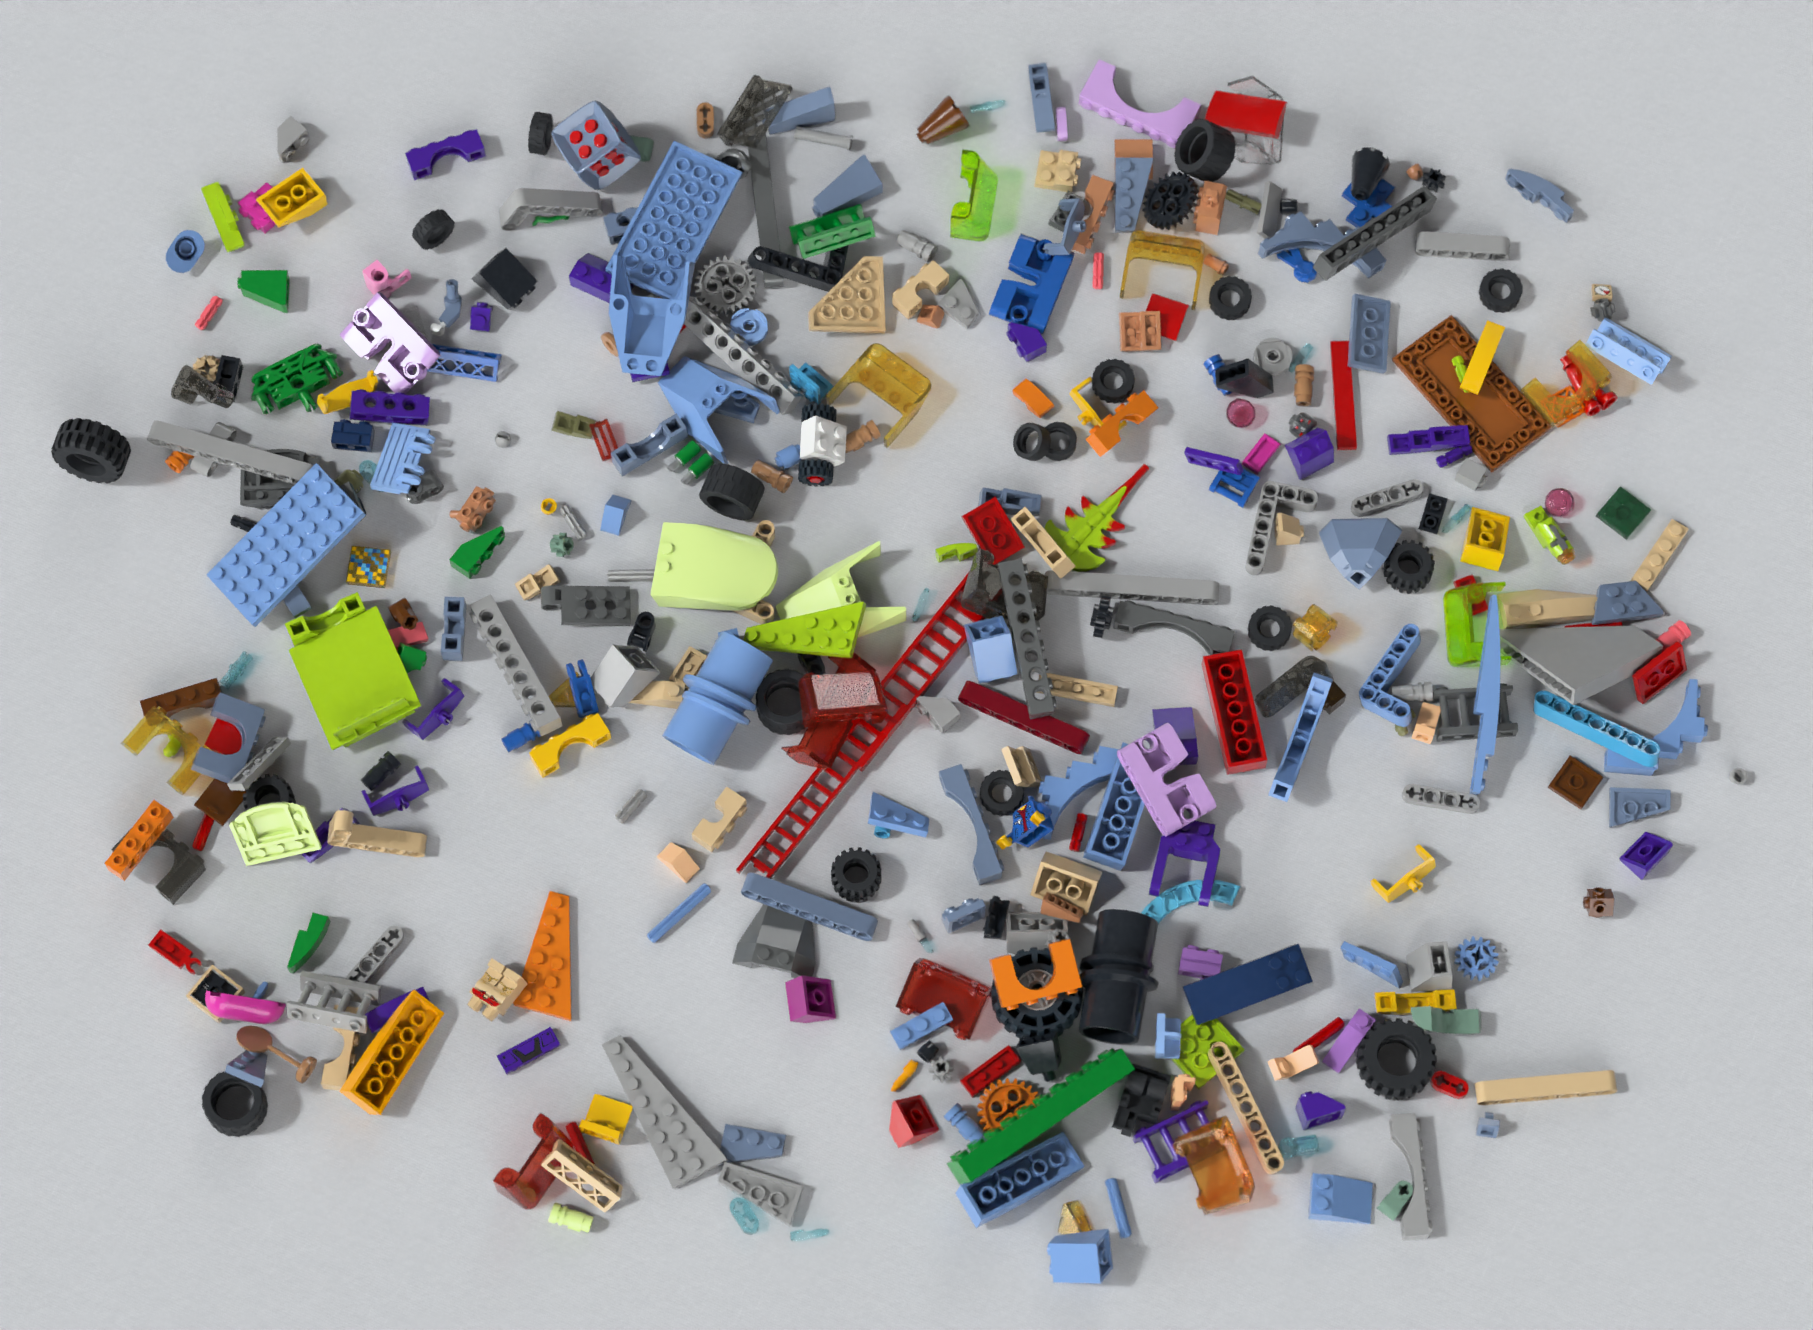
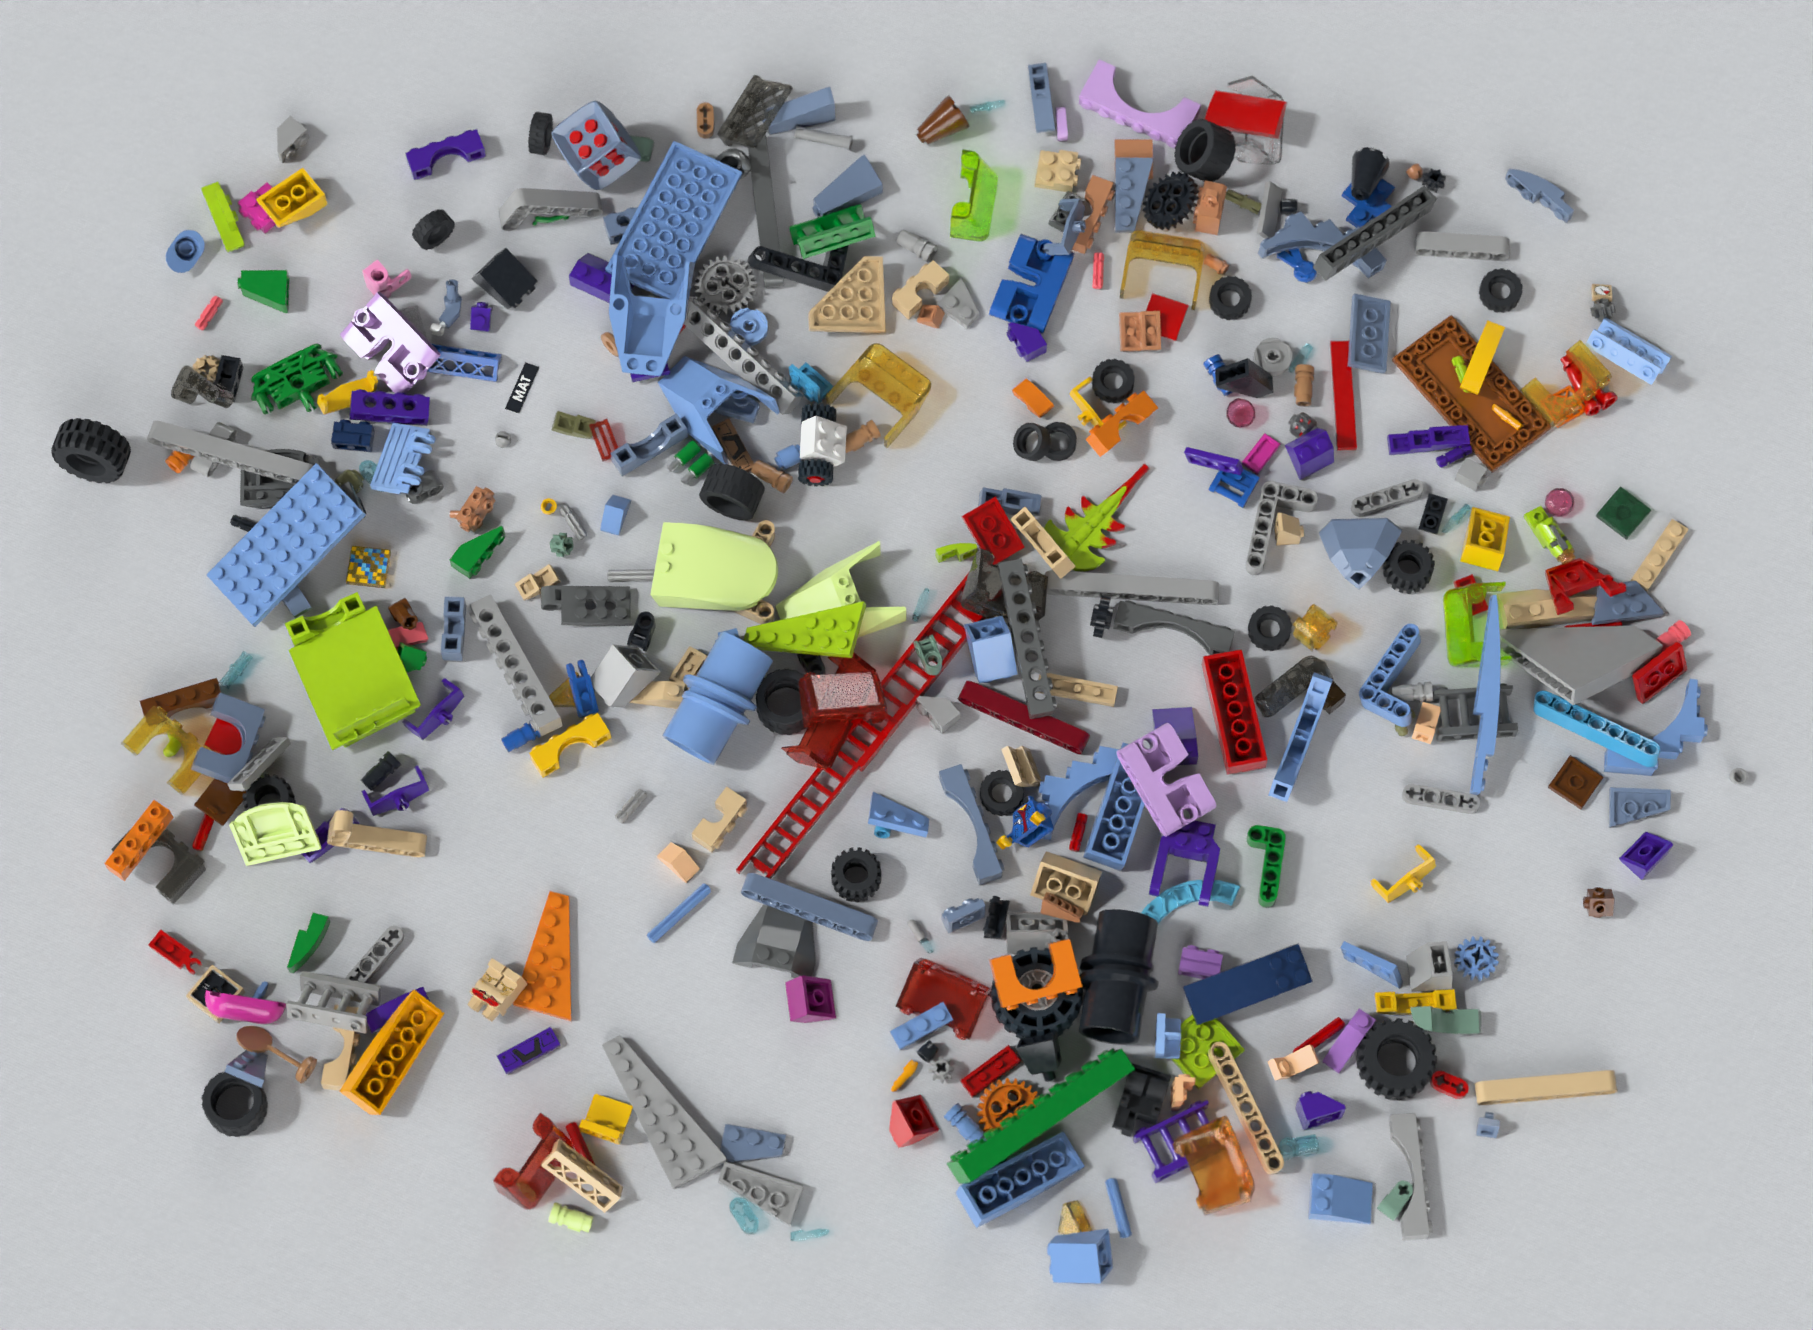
none -> black sticker [505,362,539,413]
none -> medium nougat tile [712,418,754,472]
none -> sand green piece [913,635,942,675]
none -> green beam [1246,825,1286,908]
none -> light orange piece [1492,404,1523,430]
none -> red wing [1545,558,1626,615]

